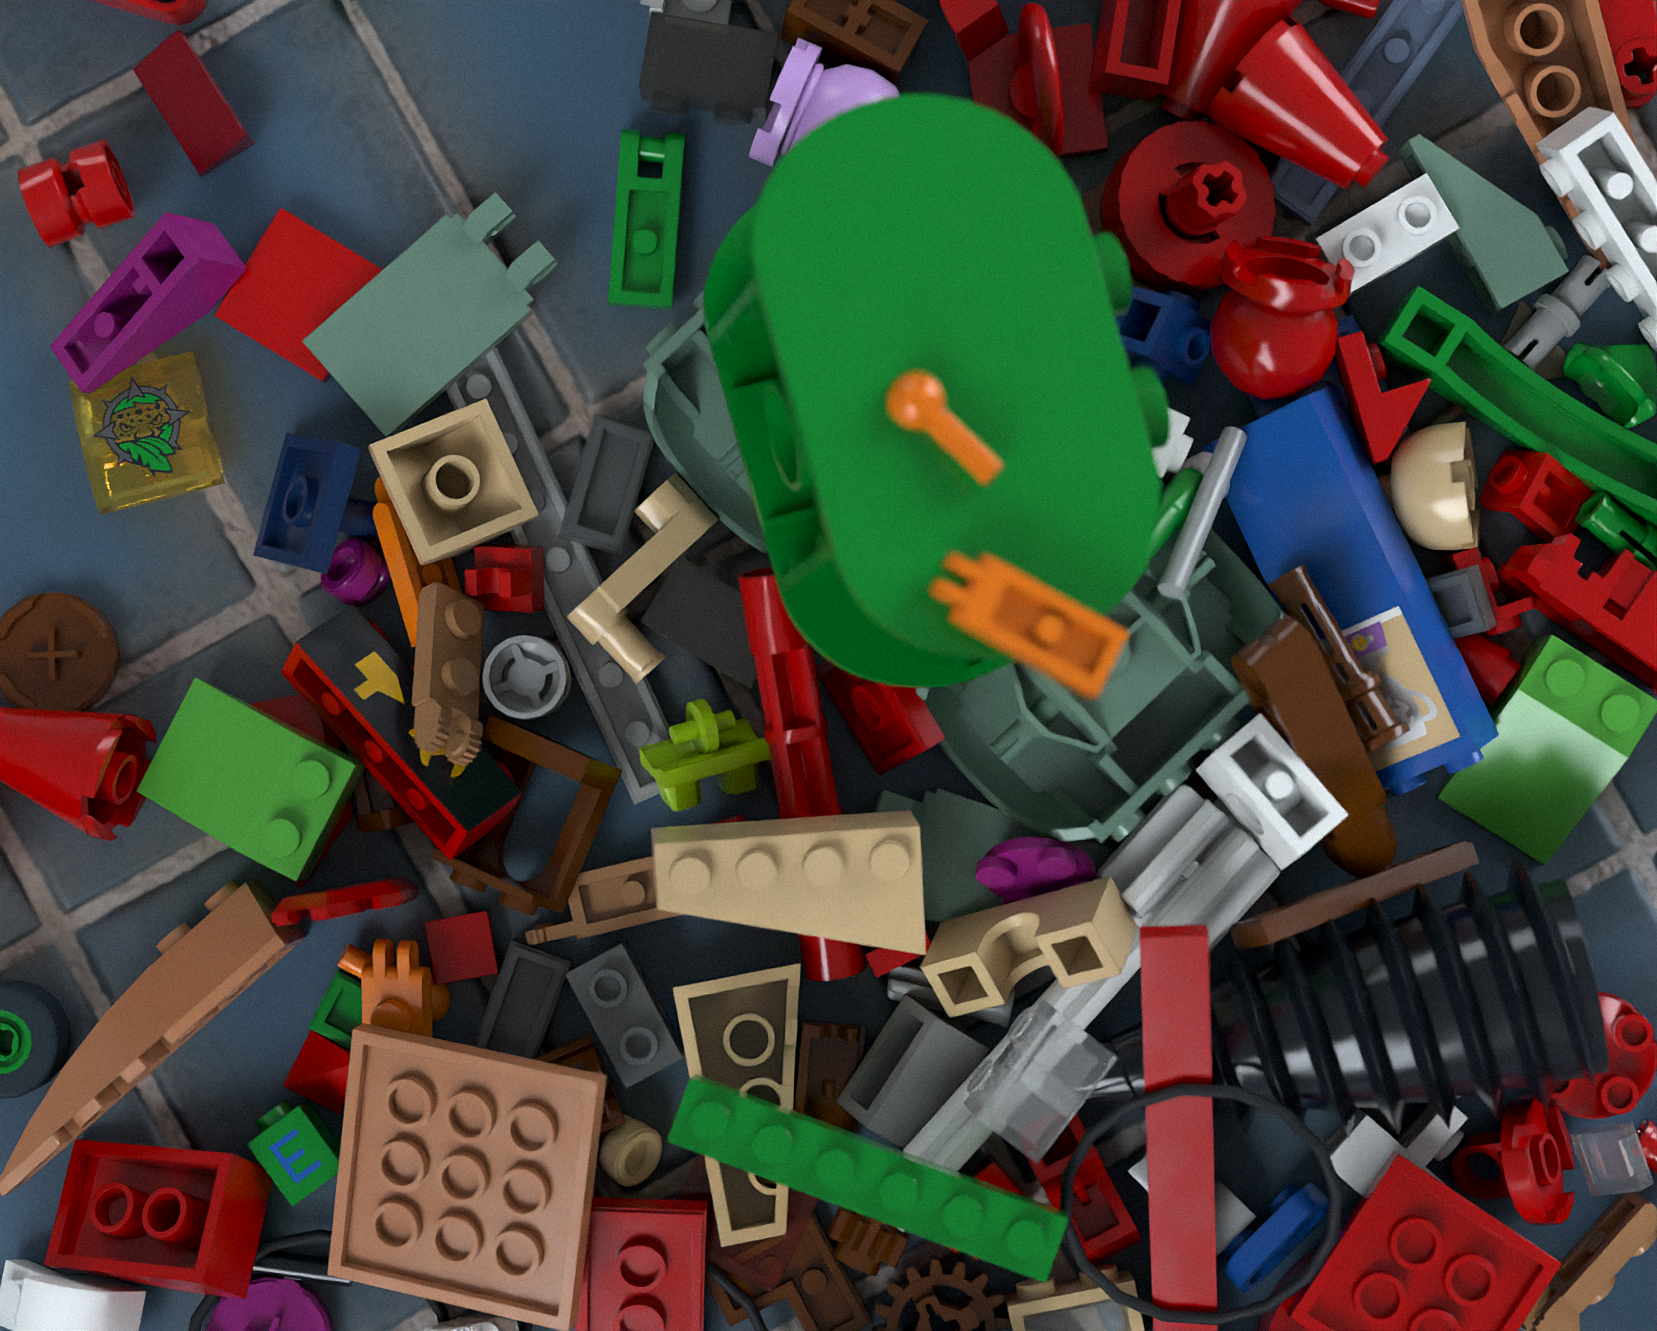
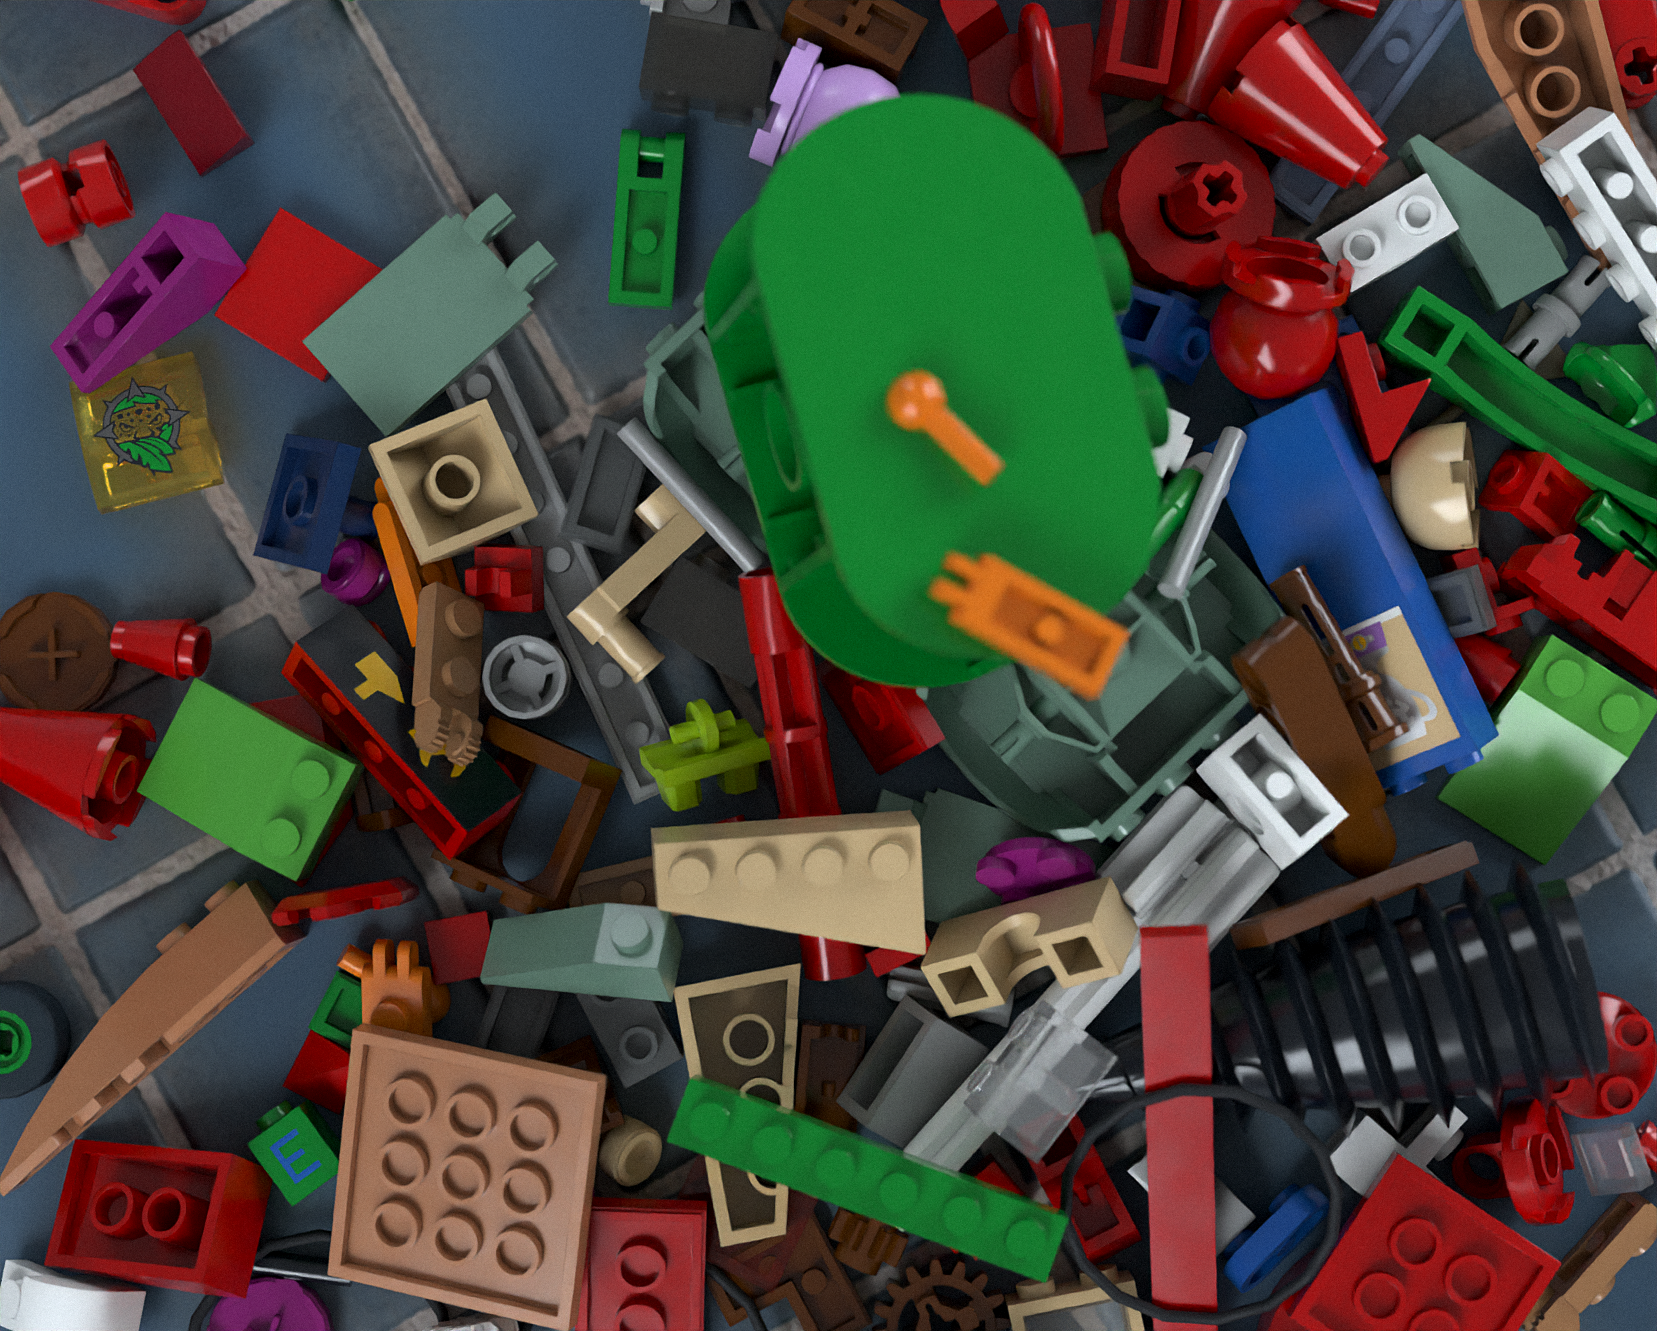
none -> red cone [110,618,212,681]
none -> sand green slope [480,903,684,1002]
none -> light grey bar [617,417,767,572]

